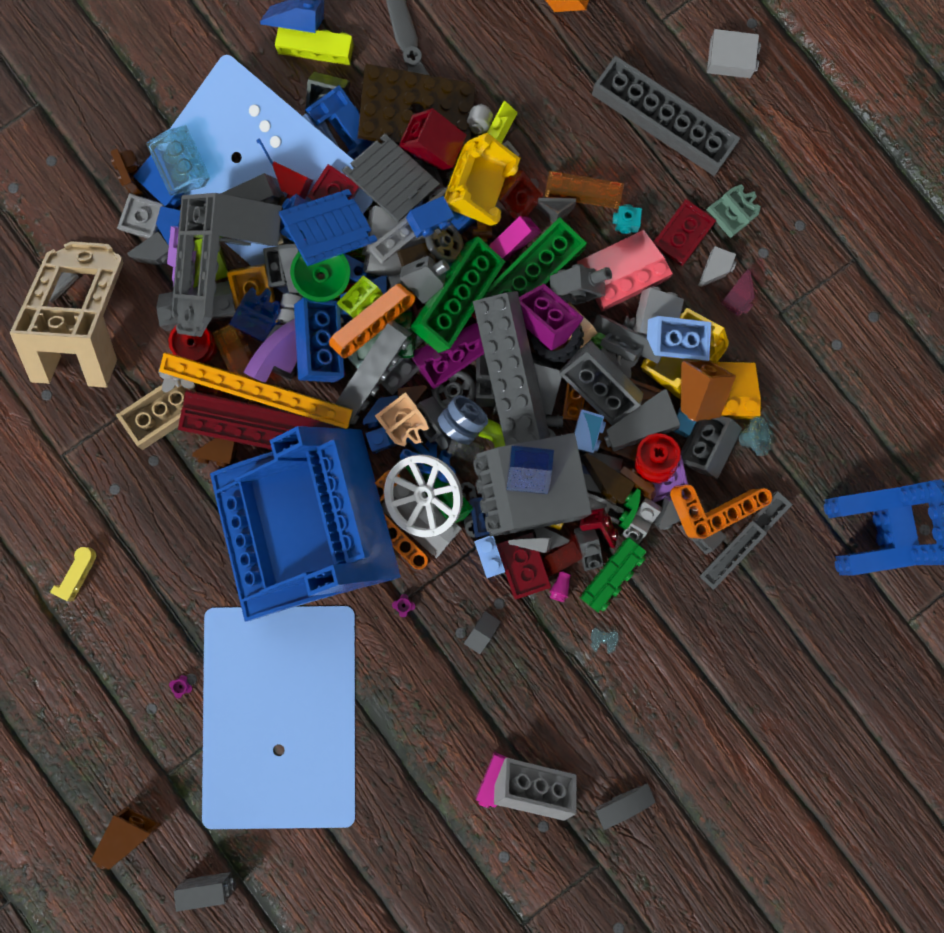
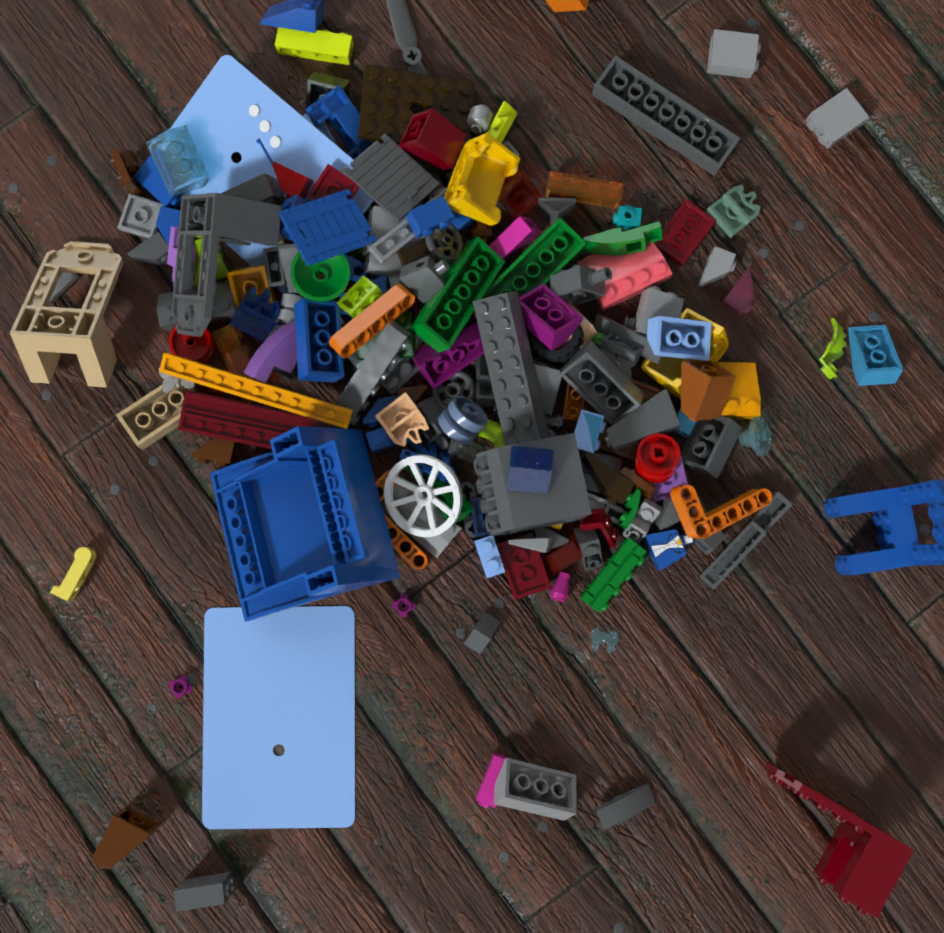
none -> green slope [584,221,663,255]
none -> blue torso [644,529,693,570]
none -> dark red bracket [763,762,914,918]
none -> light grey brick [805,88,869,149]
none -> lime plant [819,318,847,380]
none -> dark azure slope [848,325,903,386]

